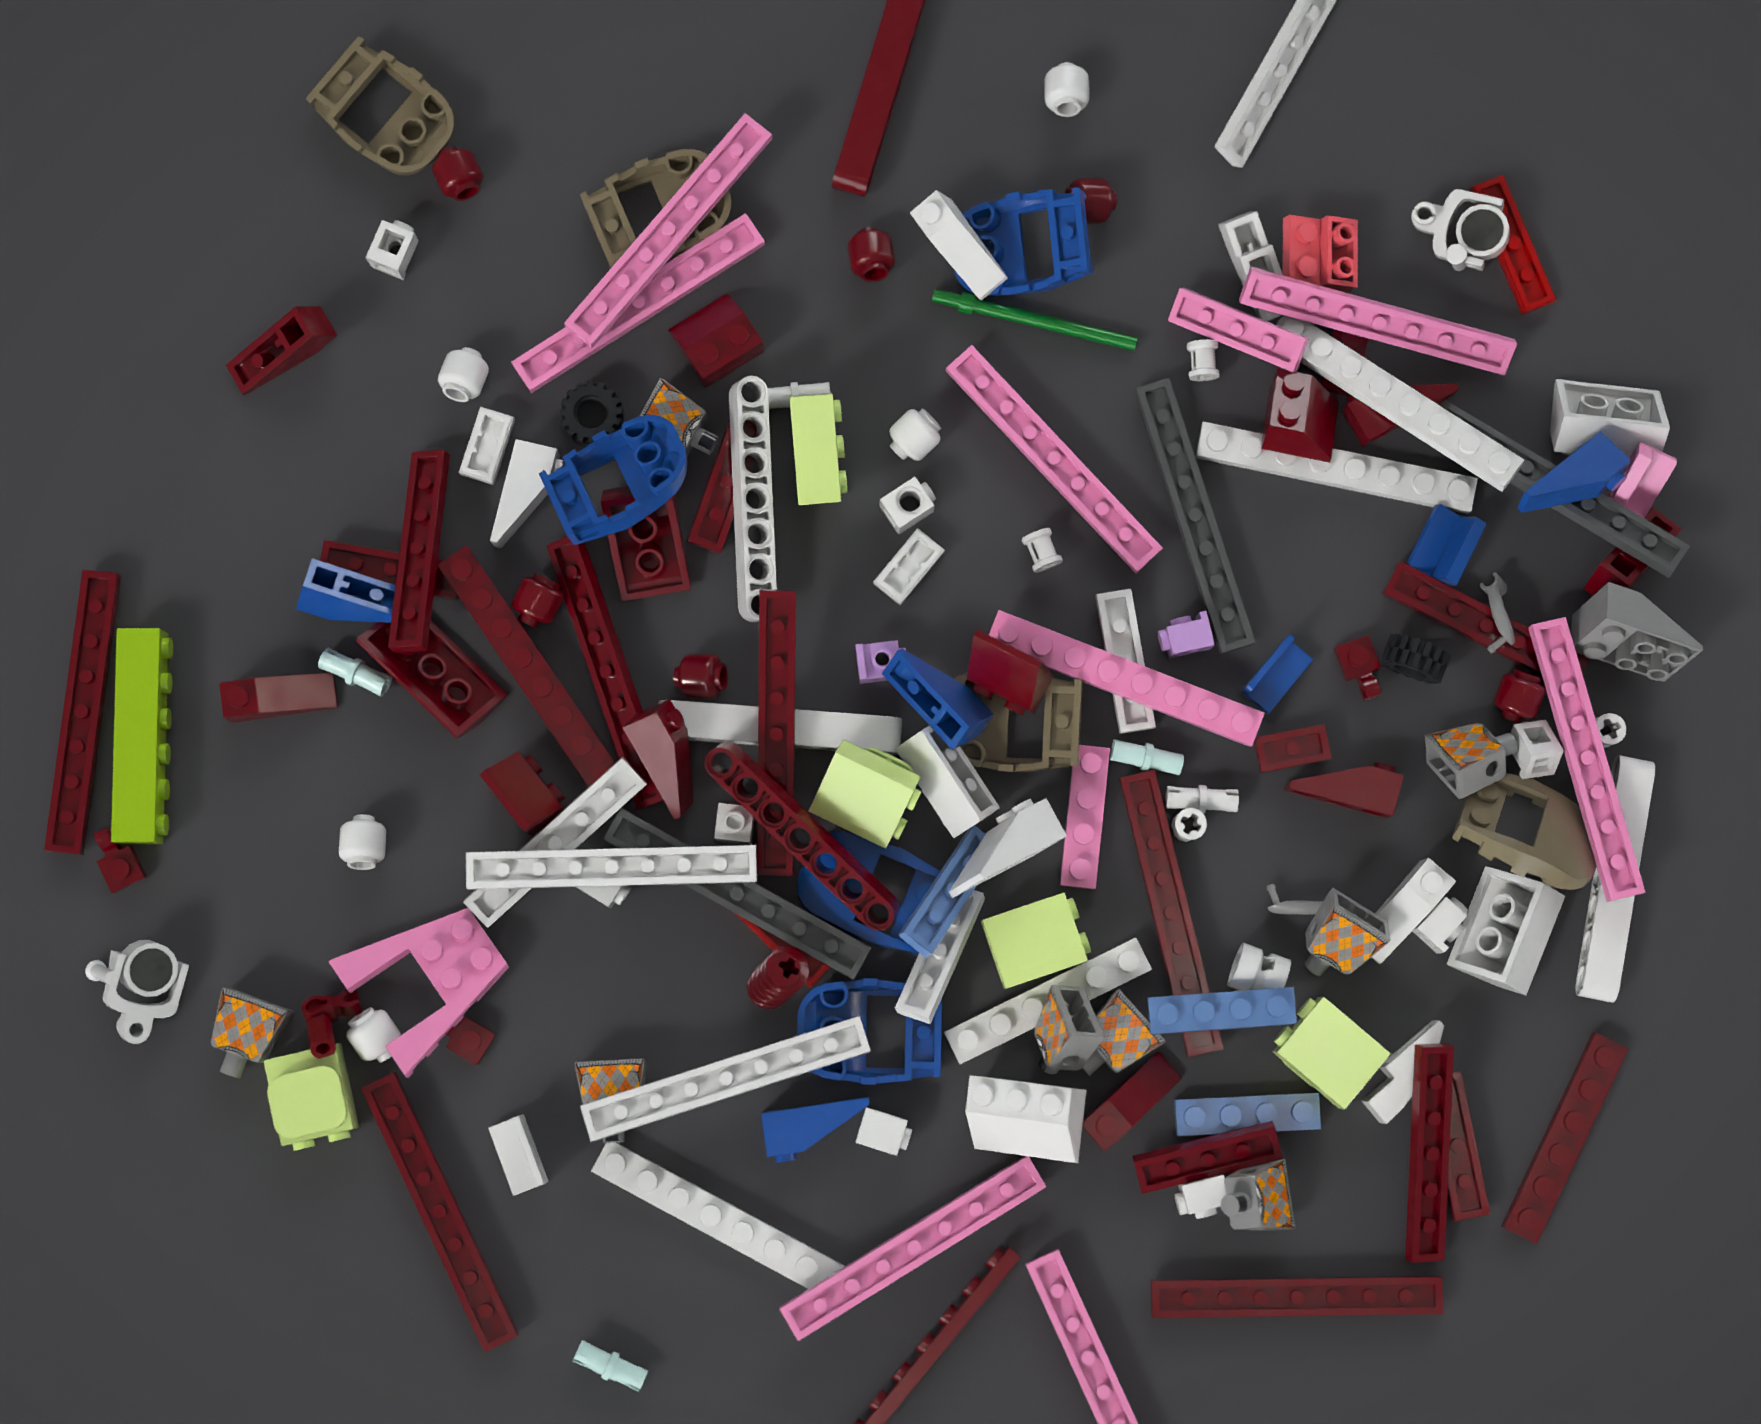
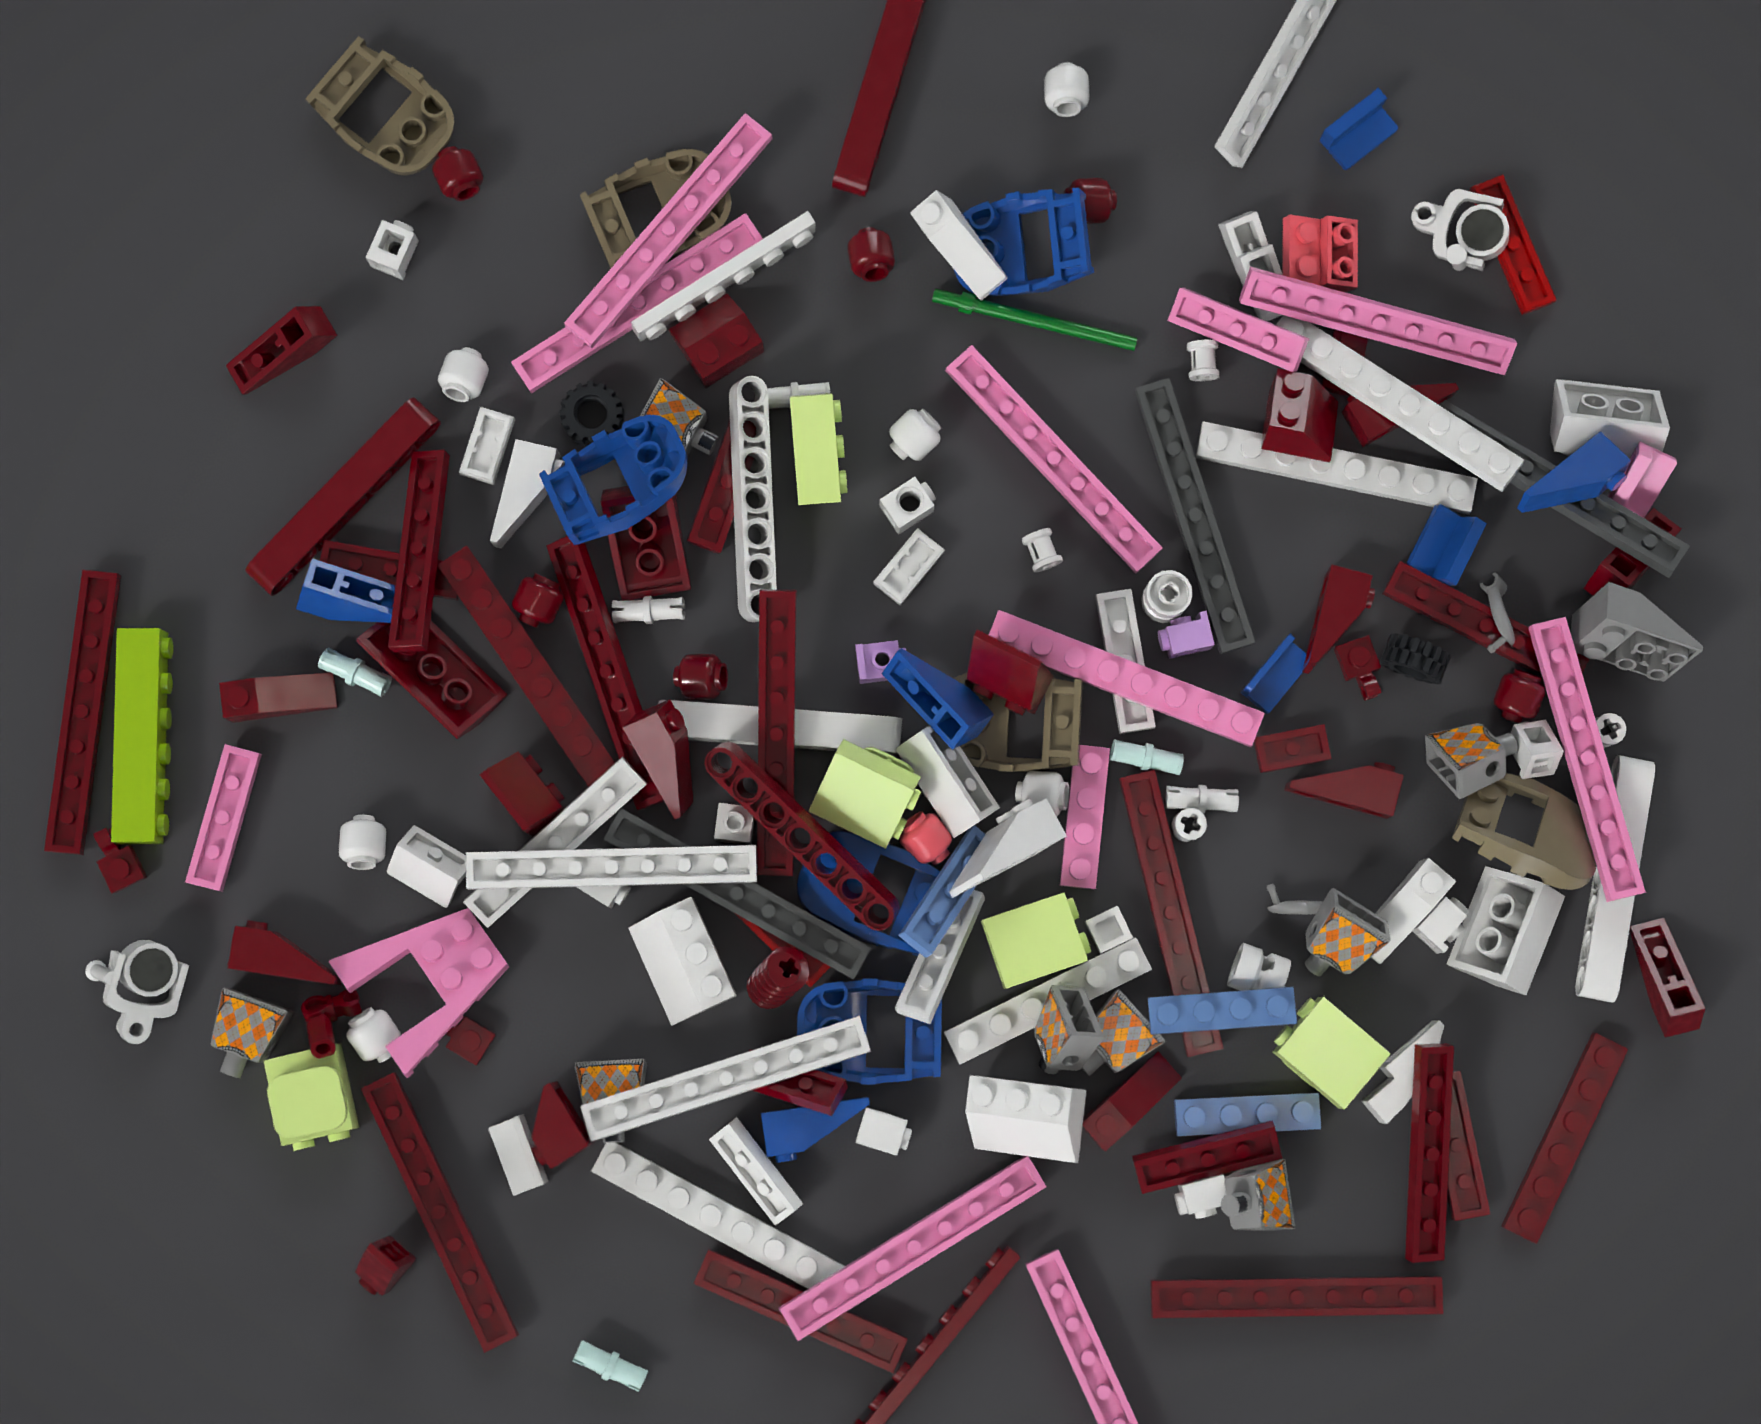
none -> bright pink plate [185,744,262,892]
none -> dark red slope [227,920,342,985]
none -> dark red beam [245,397,441,596]
none -> dark red slope [355,1235,417,1296]
none -> white panel [387,825,466,908]
none -> dark red slope [531,1081,595,1169]
none -> white pin [612,596,685,624]
none -> white slope [628,897,737,1026]
none -> white plate [631,211,815,342]
none -> dark red plate [693,1249,908,1373]
none -> white plate [709,1117,803,1225]
none -> dark red plate [748,1049,848,1116]
none -> coral head [900,811,952,865]
none -> white head [1015,770,1069,817]
none -> white plate [1084,906,1133,954]
none -> white wheel [1141,570,1192,623]
none -> dark red slope [1302,564,1375,674]
none -> blue panel [1319,87,1398,170]
none -> dark red slope [1629,918,1706,1038]

